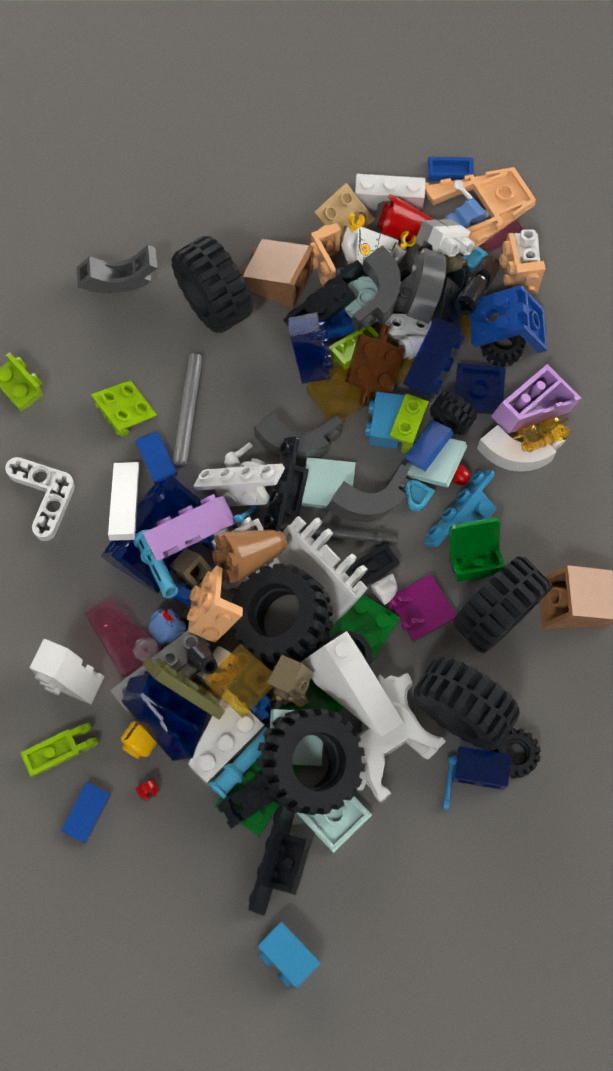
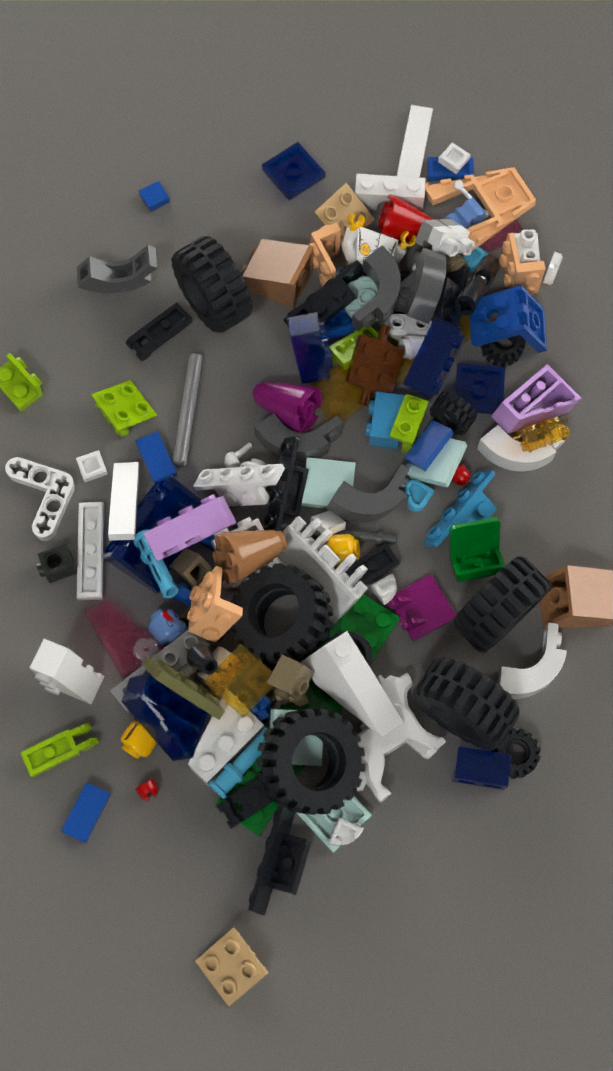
dark azure hinge [234,505,258,524] -> none
dark azure brick [258,922,320,988] -> none
dark azure hinge [443,755,458,810] -> none
none -> pearl dark grey brick [36,543,77,583]
none -> white tile [76,450,108,482]
none -> white tile [77,502,105,600]
none -> black plate [126,302,192,361]
none -> blue tile [139,181,170,212]
none -> tan hinge [195,928,268,1007]
none -> magenta cone [253,381,322,433]
none -> clear blue plate [262,142,325,201]
none -> white tile [310,511,346,534]
none -> yellow head [324,534,360,567]
none -> white tile [328,818,364,846]
none -> white tile [397,105,433,178]
none -> white tile [438,143,470,174]
none -> white arch [497,622,567,699]
none -> white tile [543,252,563,285]

